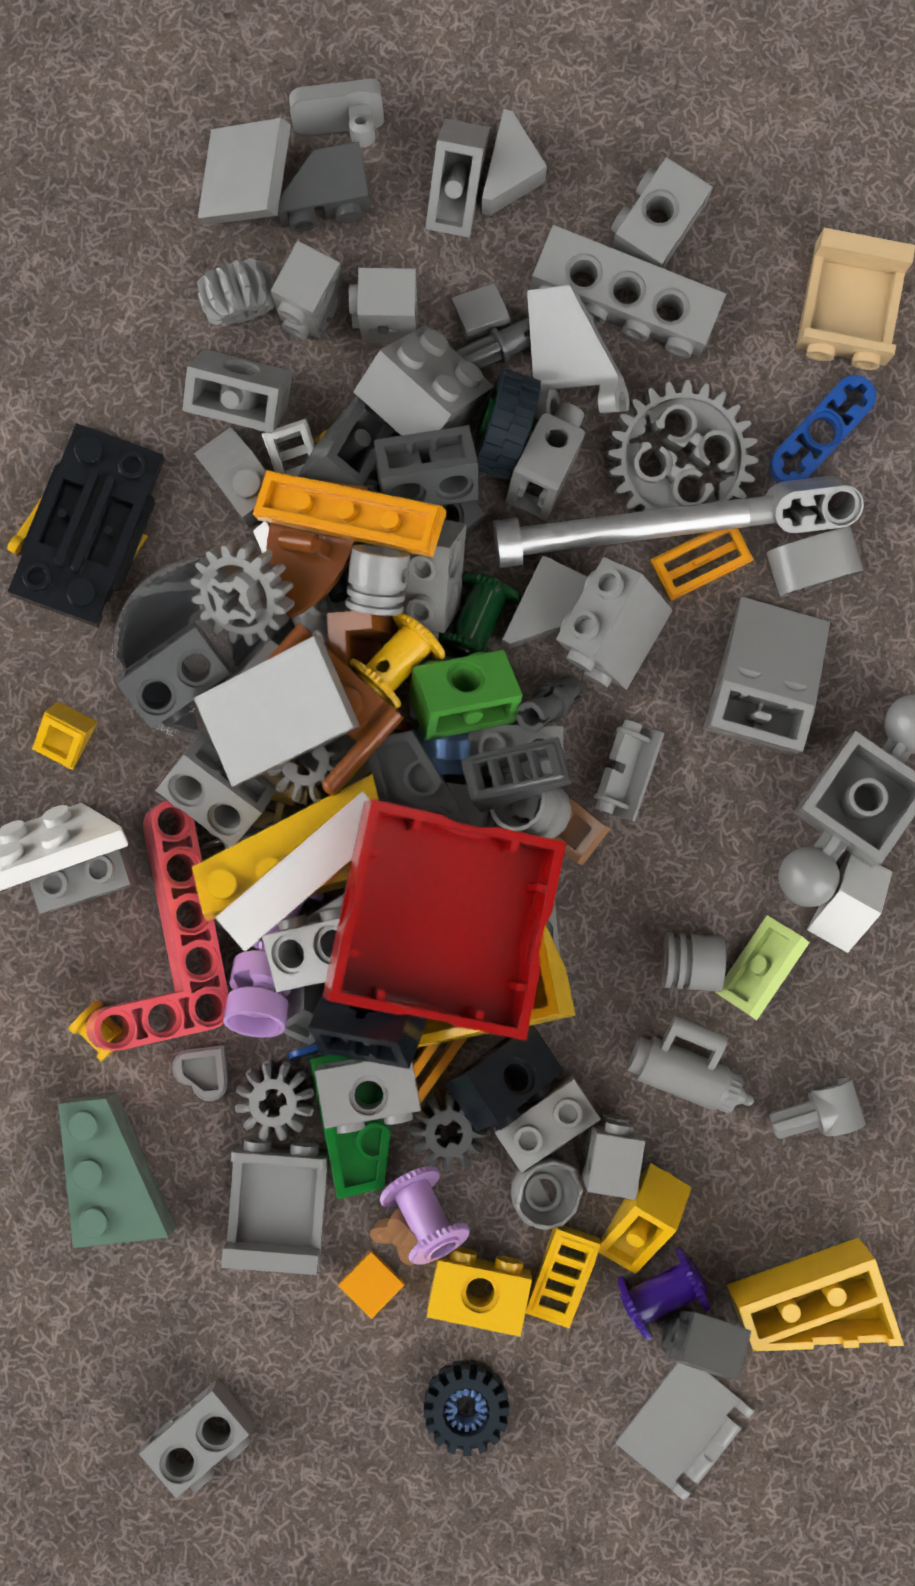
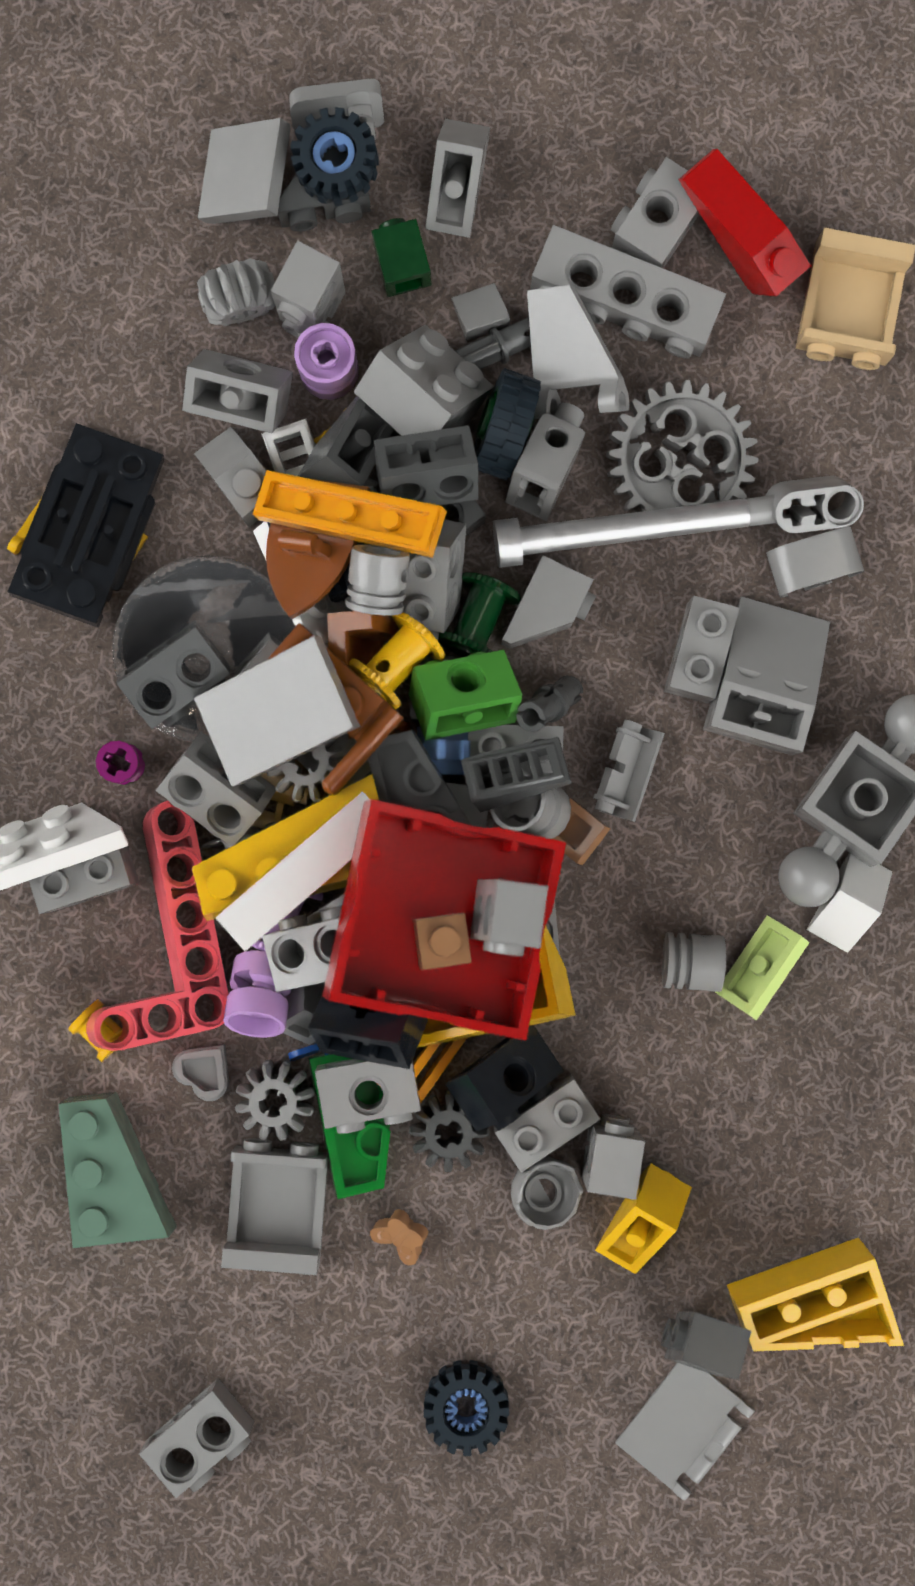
yellow slope [32,701,98,770] -> none
light grey gear [191,539,295,646] -> none
light orange tile [338,1249,405,1319] -> none
light grey brick [349,268,418,343] -> none
lavender hose [380,1166,470,1265] -> none
yellow brick [427,1246,532,1337] -> none
light grey slope [481,109,547,216] -> none
yellow slope [525,1225,601,1328] -> none
light grey brick [555,557,673,690] -> none
dark purple hose [617,1247,712,1340] -> none
light grey piece [626,1015,754,1113] -> none
light orange tile [650,528,754,602] -> none
blue beam [769,375,876,483] -> none
light grey axle [769,1077,866,1139] -> none
none -> magenta bush [95,741,145,785]
none -> black bush [290,107,379,206]
none -> lavender wheel [294,323,359,400]
none -> dark green brick [371,218,431,298]
none -> medium nougat plate [413,913,472,970]
none -> light grey brick [470,880,548,956]
none -> light grey brick [664,596,740,704]
none -> red slope [678,149,811,297]

